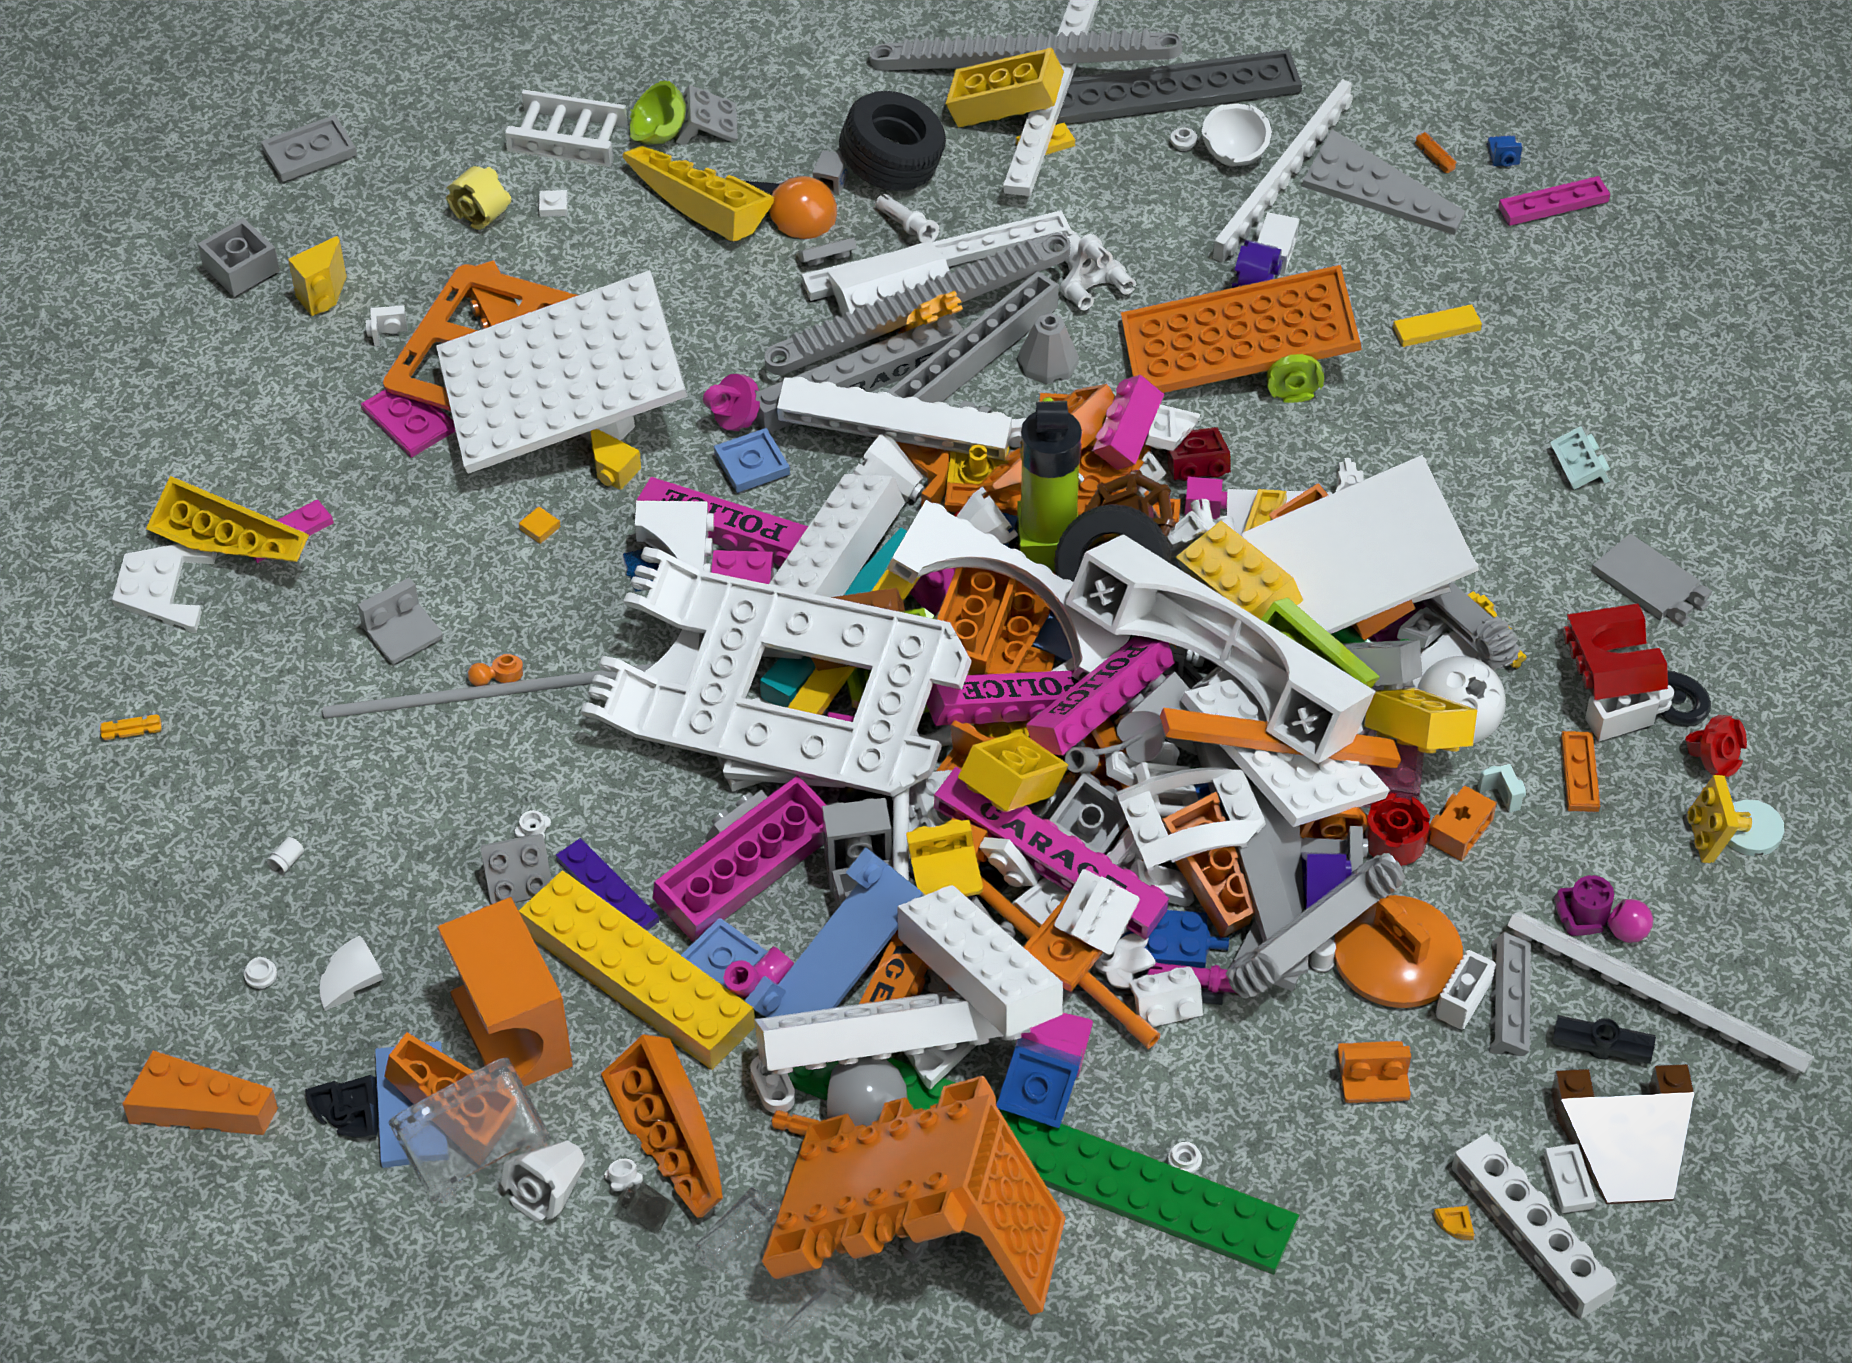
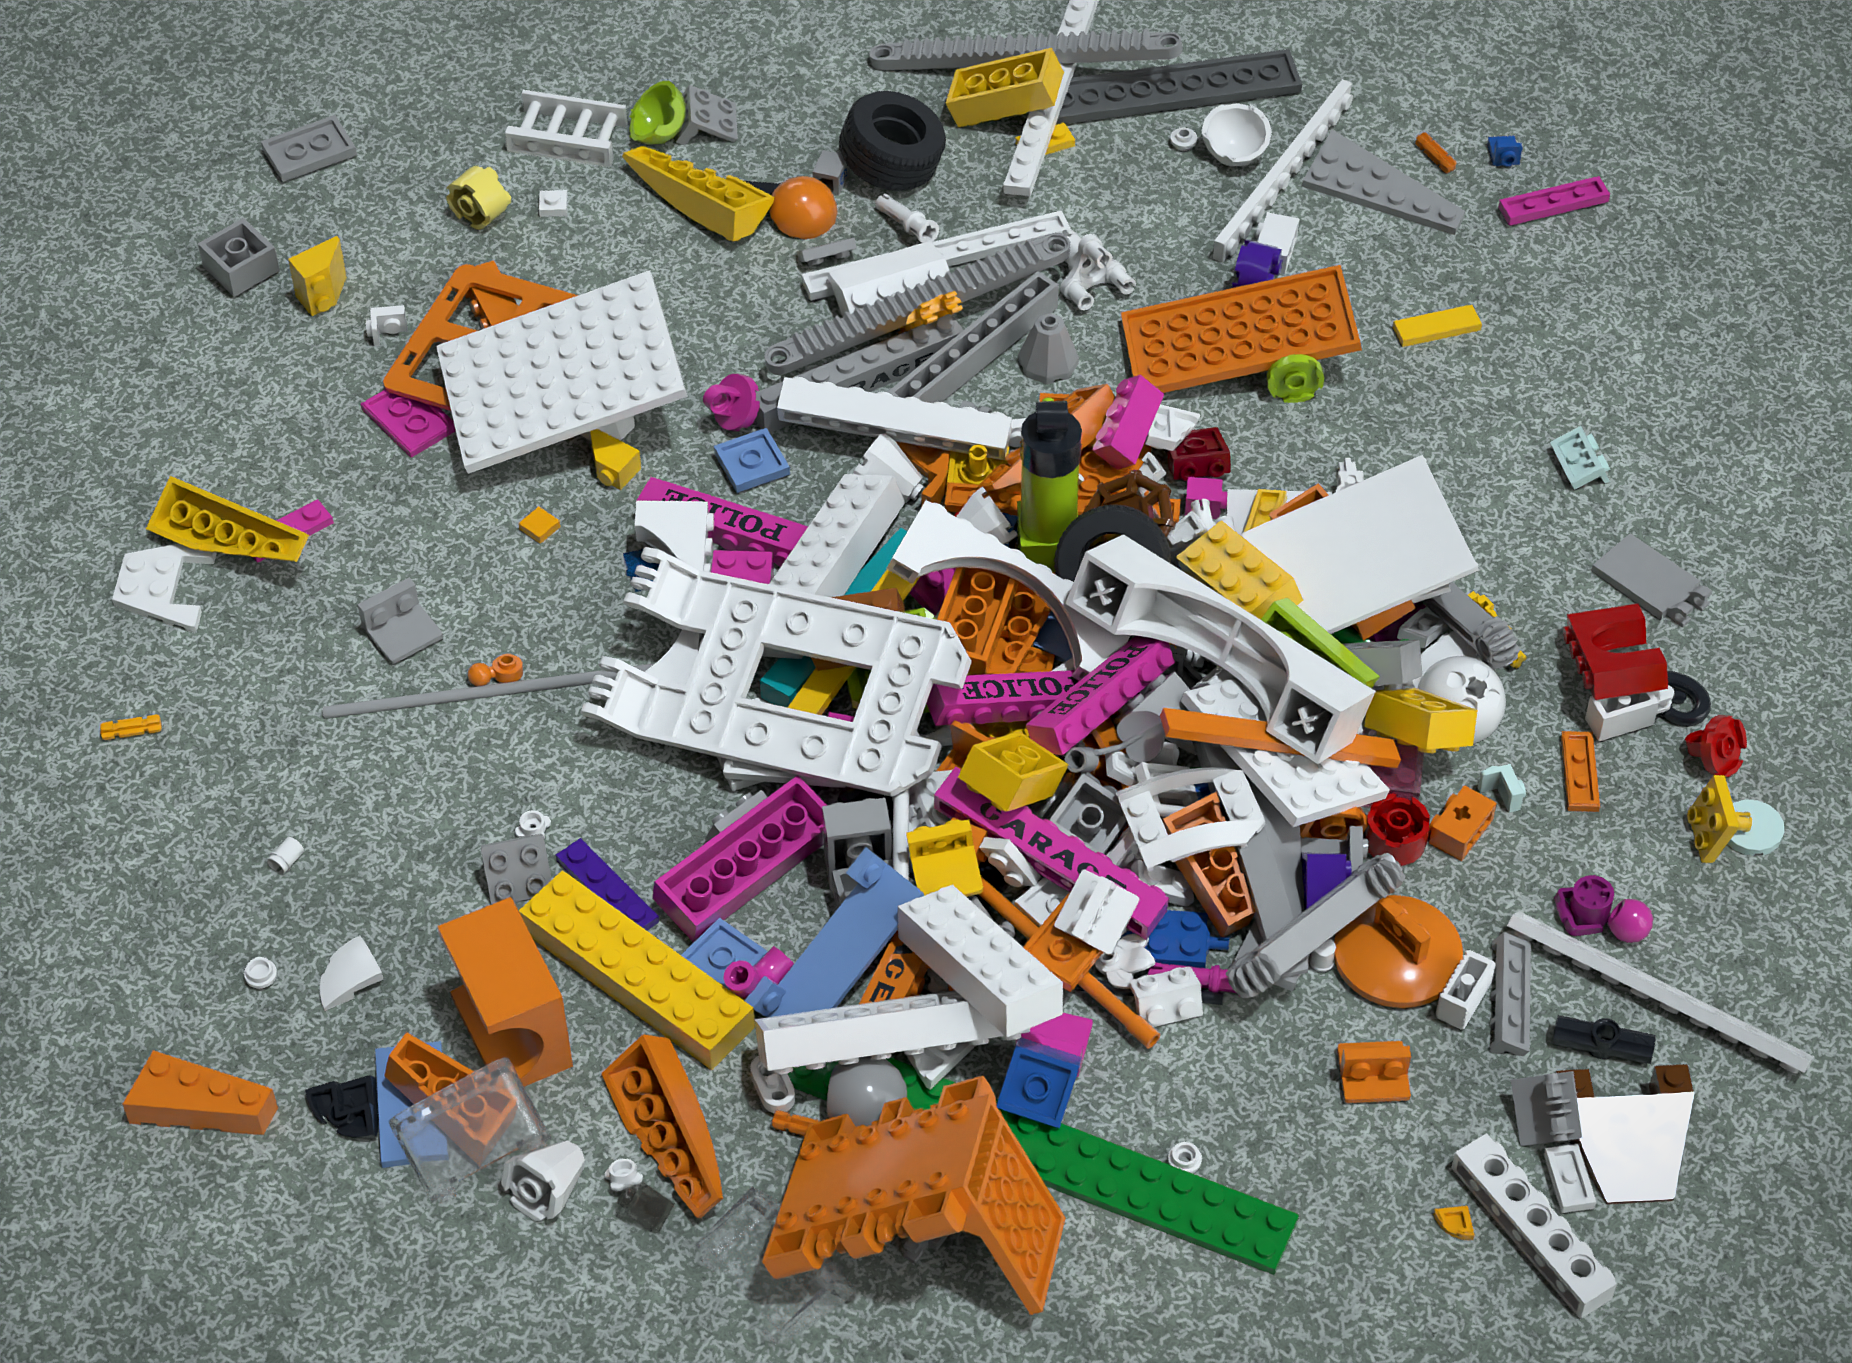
none -> light grey hinge [1511,1071,1583,1146]

